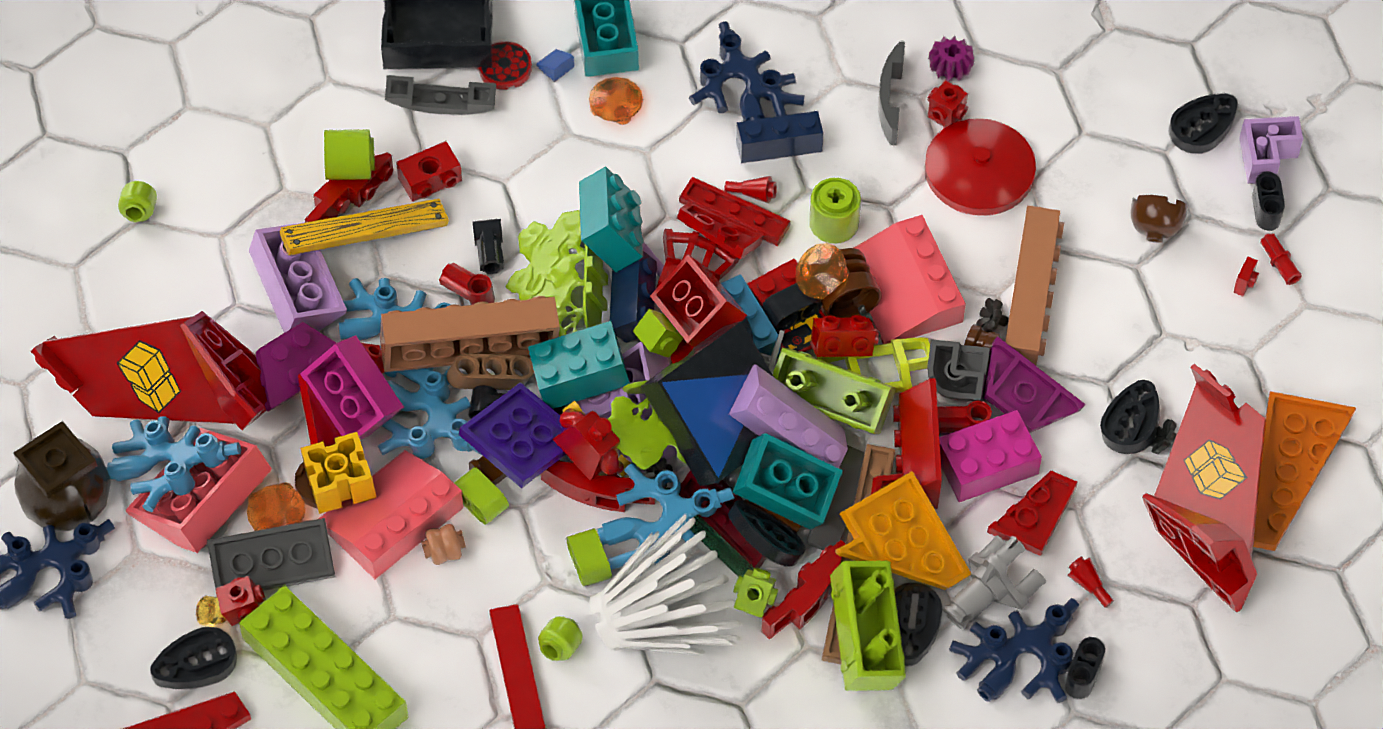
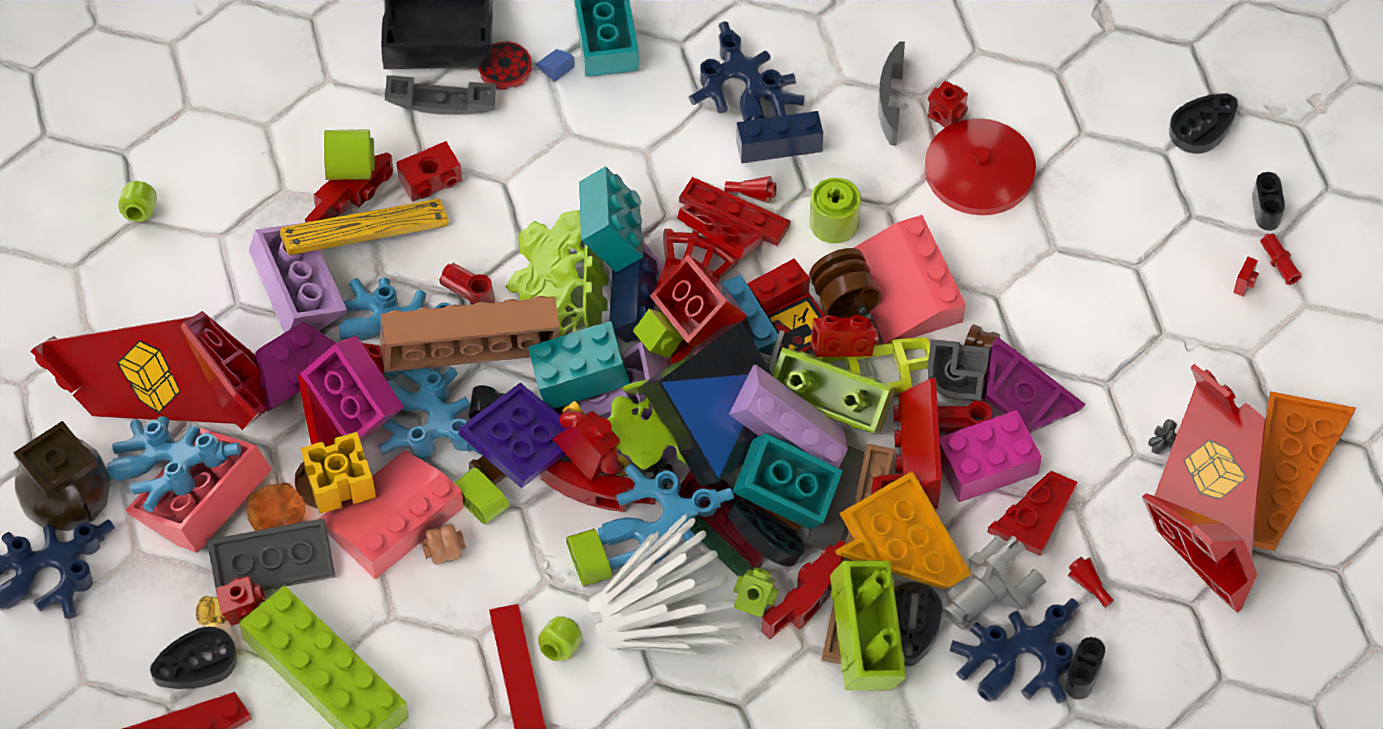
medium nougat beam [446,353,534,390] -> none
black piece [472,218,504,274] -> none
clear orange dish [589,77,643,125] -> none
black beam [761,281,822,331] -> none
clear orange dish [796,243,849,300] -> none
magenta gear [928,35,975,82] -> none
pearl dark grey plant [976,298,1009,333] -> none
nougat brick [1005,205,1064,365] -> none
black piece [1100,380,1160,454] -> none
reddish brown cylinder [1130,195,1188,243] -> none
lavender brick [1239,116,1303,184] -> none

